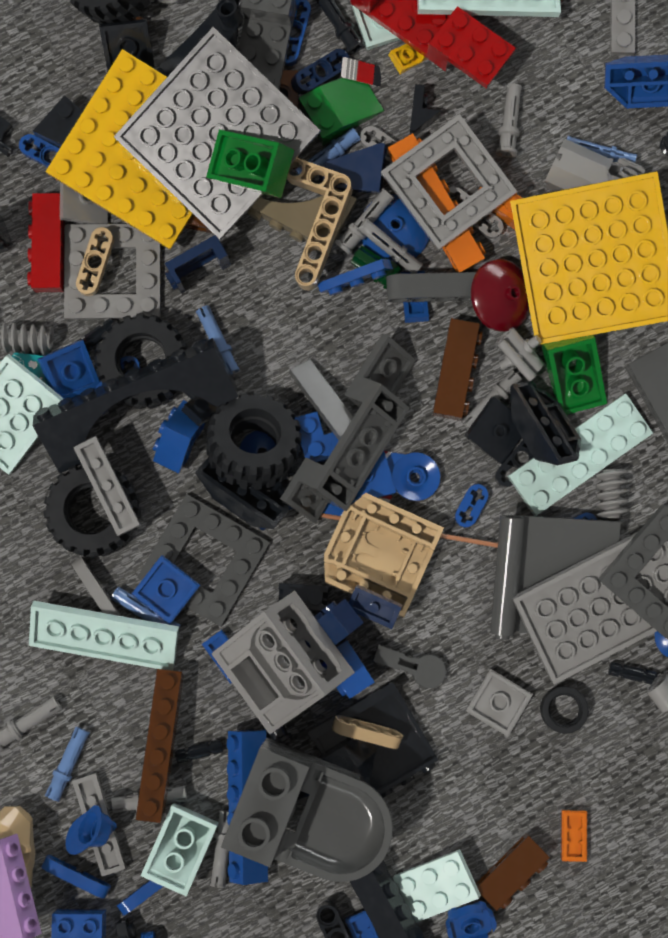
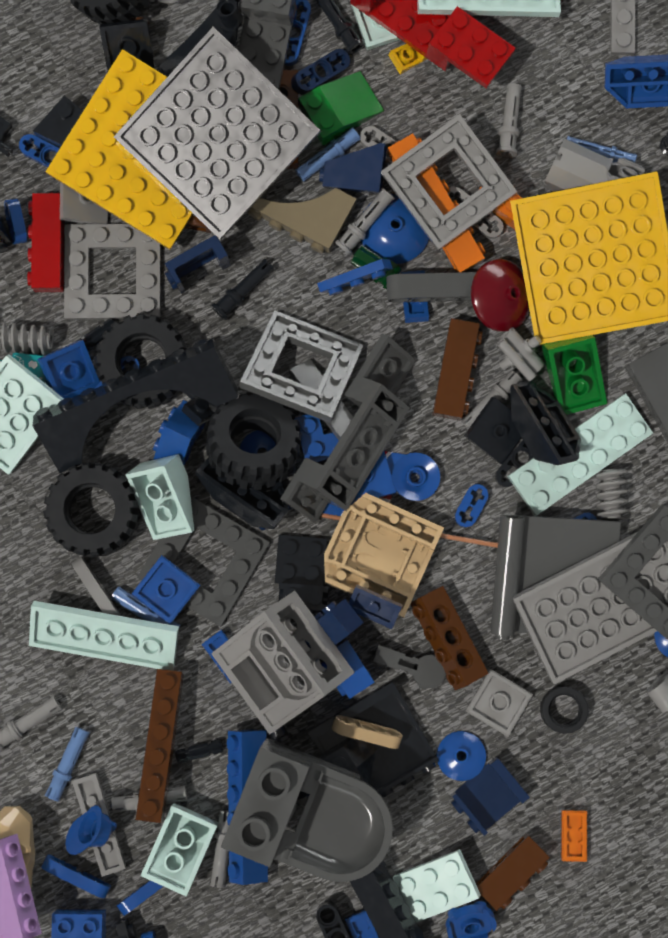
light grey plate [73,436,141,536] -> none
tan beam [76,227,114,296] -> none
medium blue pin [196,305,240,375] -> none
green slope [206,129,295,198] -> none
tan beam [287,158,352,291] -> none
sticker [341,57,381,87] -> none
light grey pin [358,218,423,274] -> none
black slope [409,84,441,136] -> none
black axle [608,662,657,684] -> none
none -> blue beam [4,199,27,244]
none -> light aqua slope [126,454,194,540]
none -> black pin [210,259,274,321]
none -> plate [239,310,363,423]
none -> black plate [274,535,327,586]
none -> reddish brown brick [410,586,489,690]
none -> blue dish [437,731,486,781]
none -> dark blue panel [451,757,530,836]

